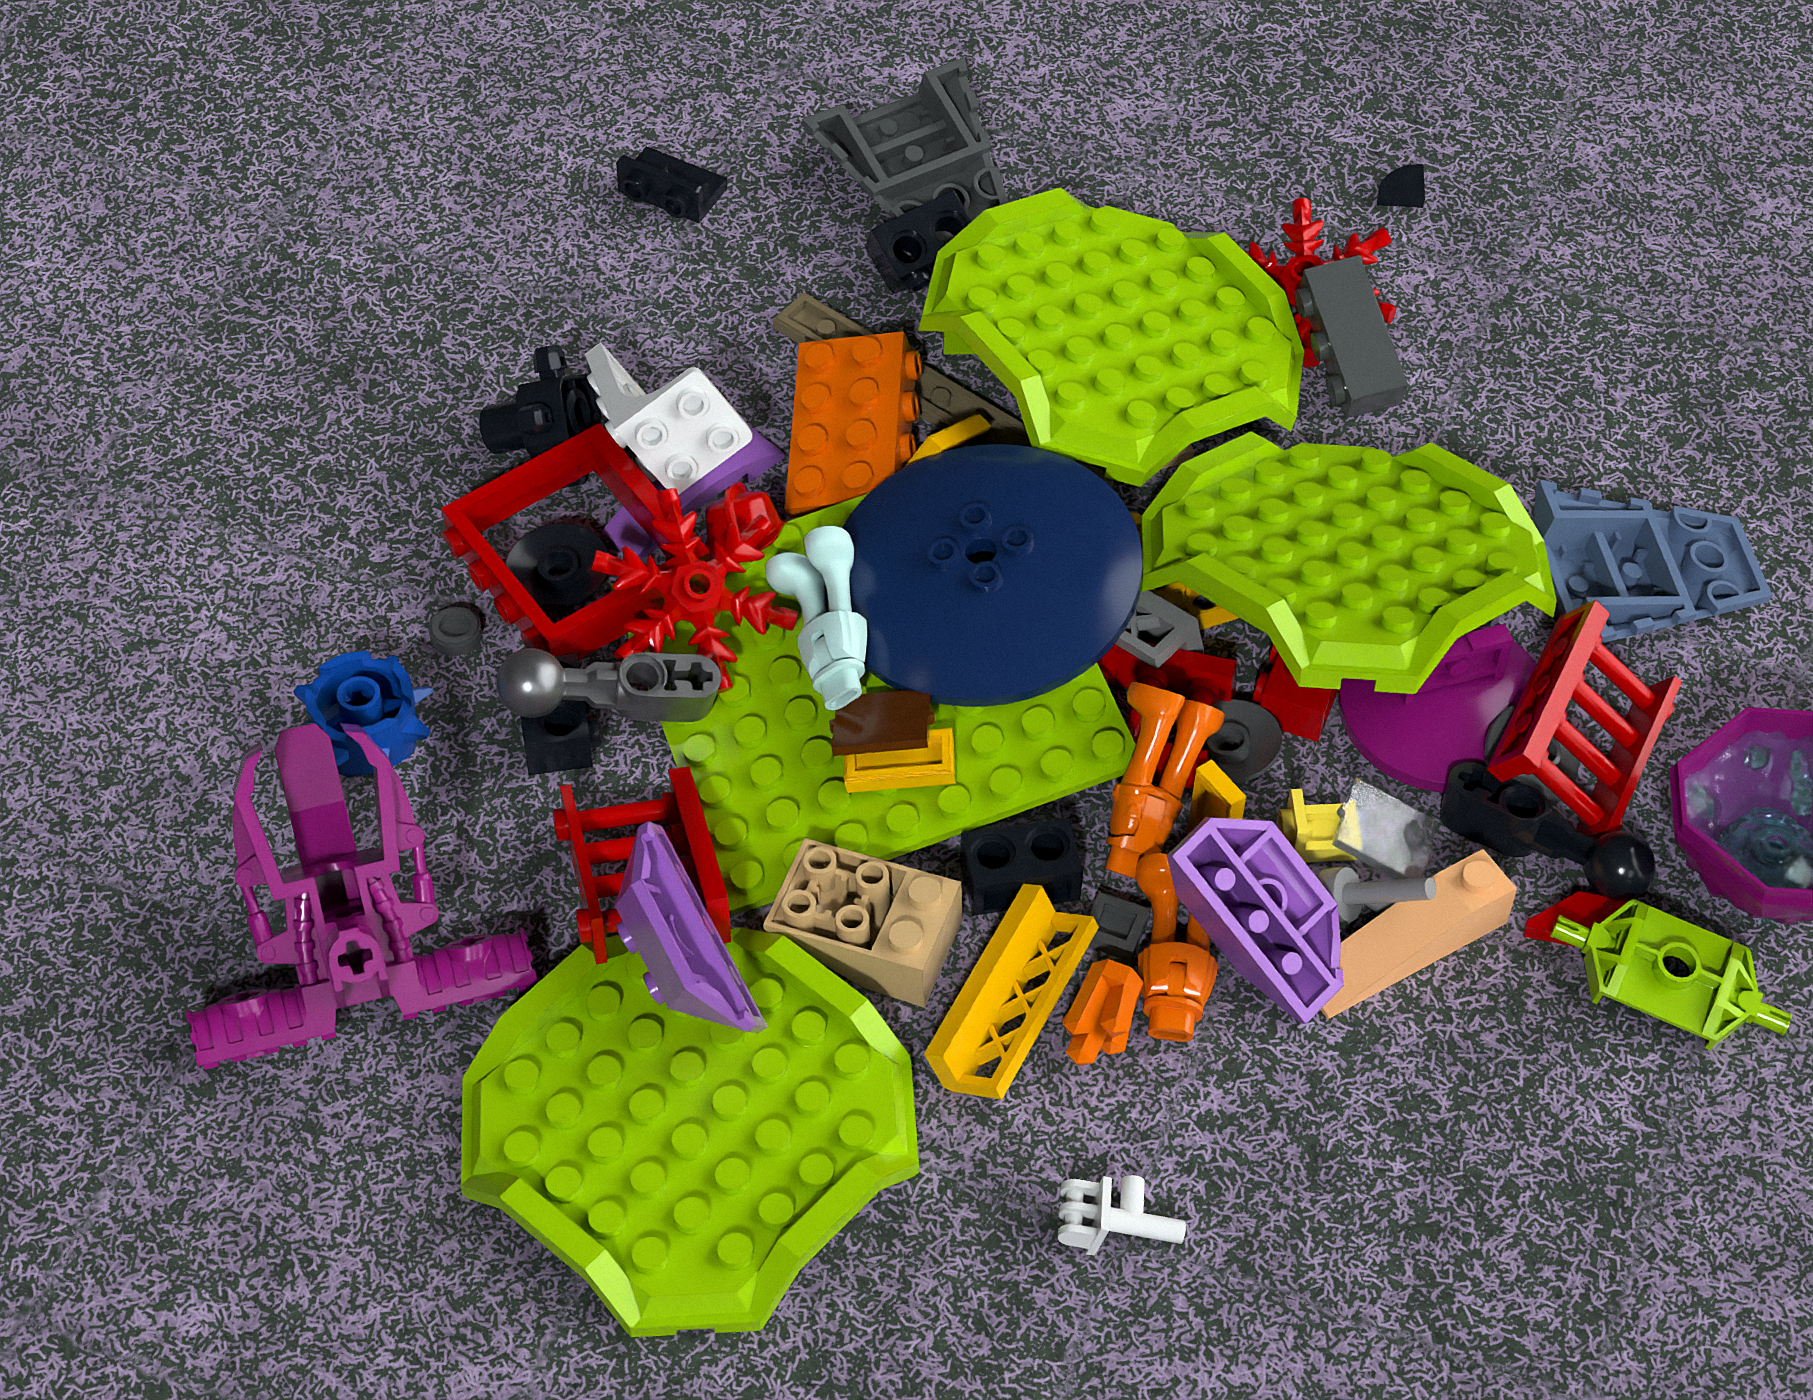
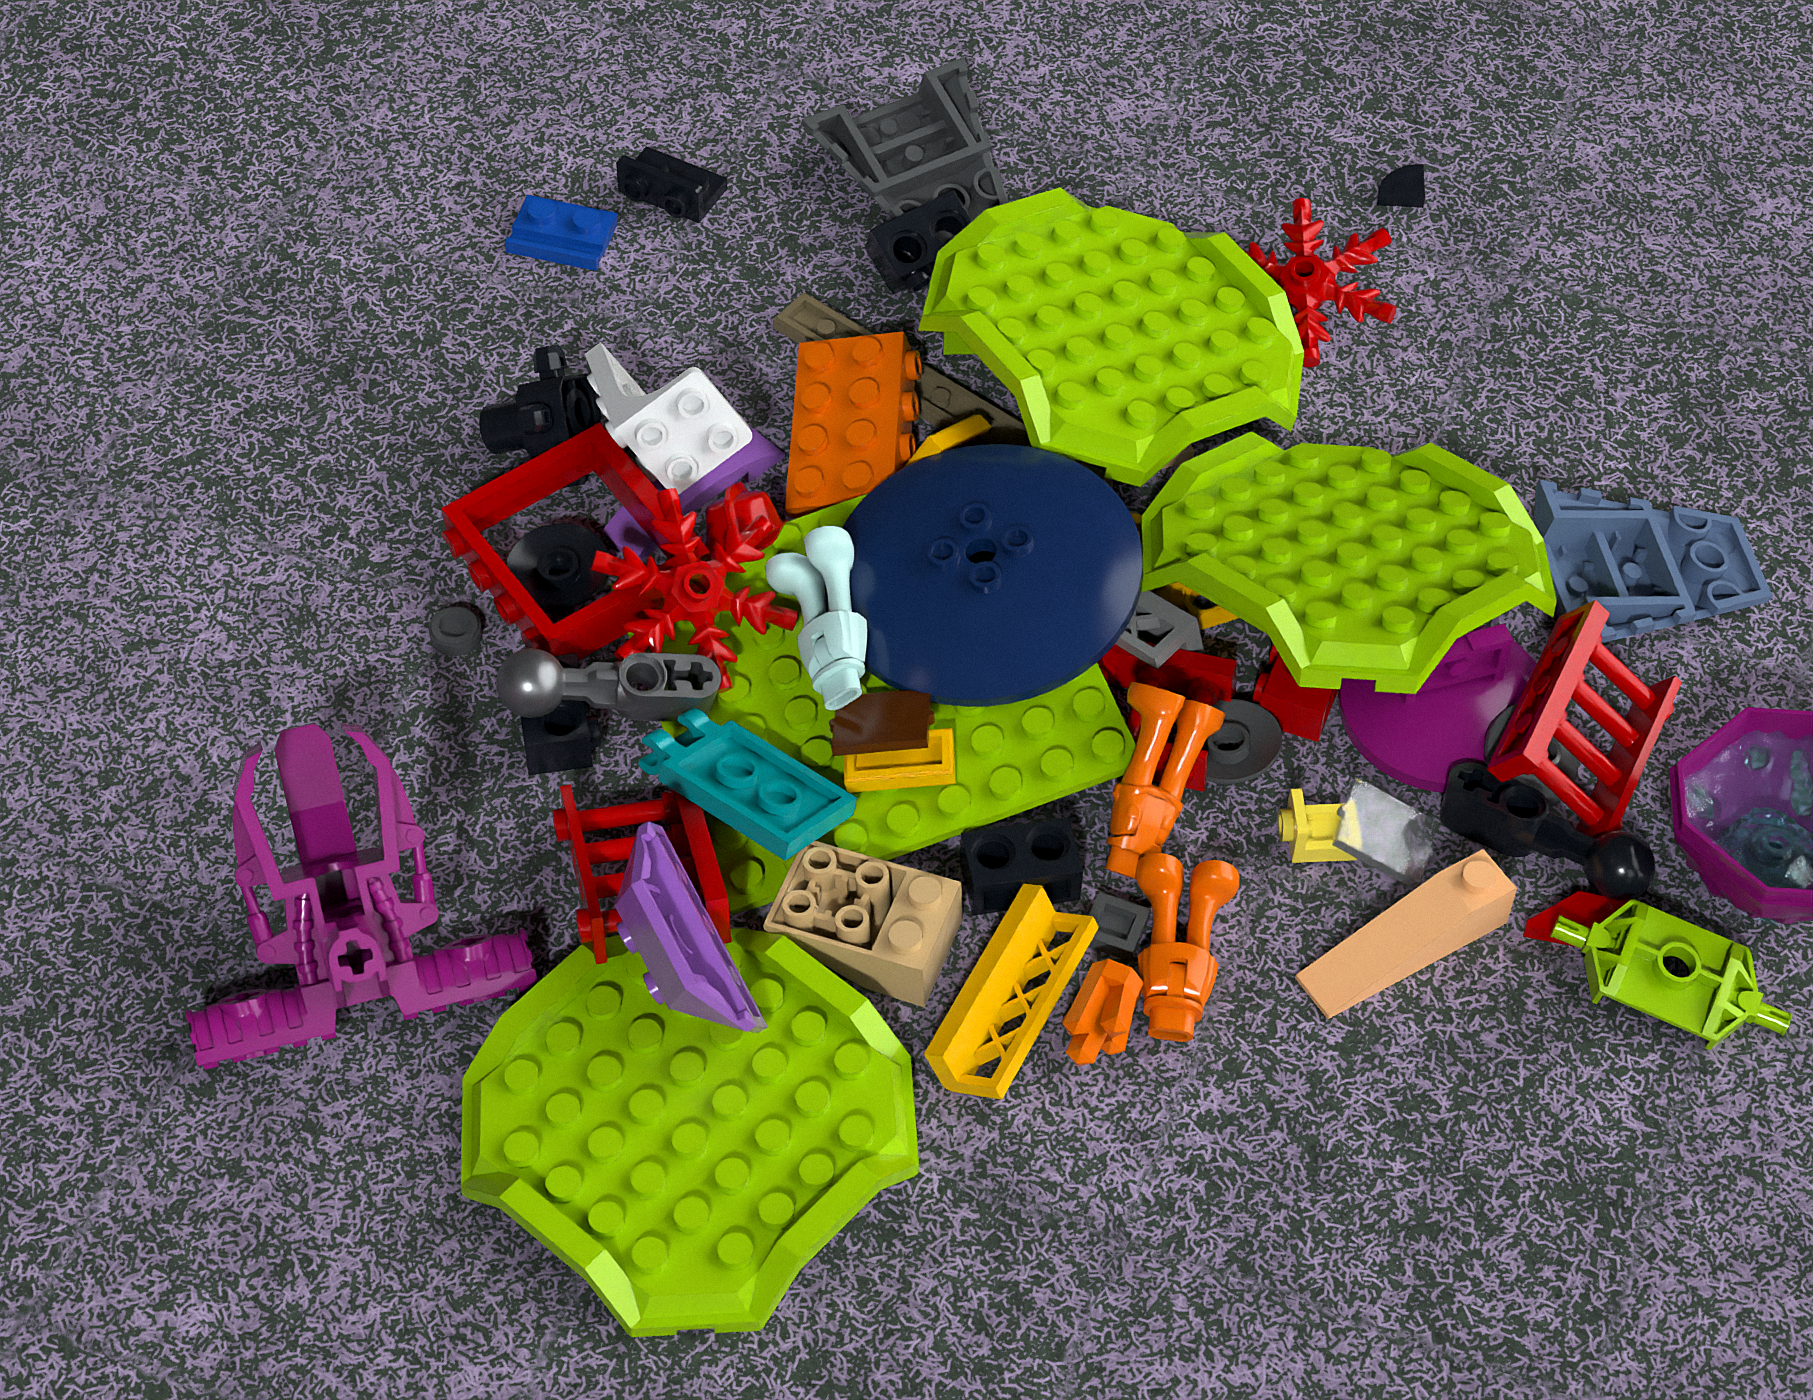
blue brick [293,651,433,777] -> none
white arm [1058,1175,1186,1255] -> none
medium lavender wedge [1167,817,1344,1024] -> none
yellow tile [1187,759,1246,834] -> none
dark grey brick [1294,255,1408,418] -> none
light grey piece [1315,867,1436,923] -> none
none -> blue plate [505,195,618,271]
none -> teal tile [638,708,857,861]

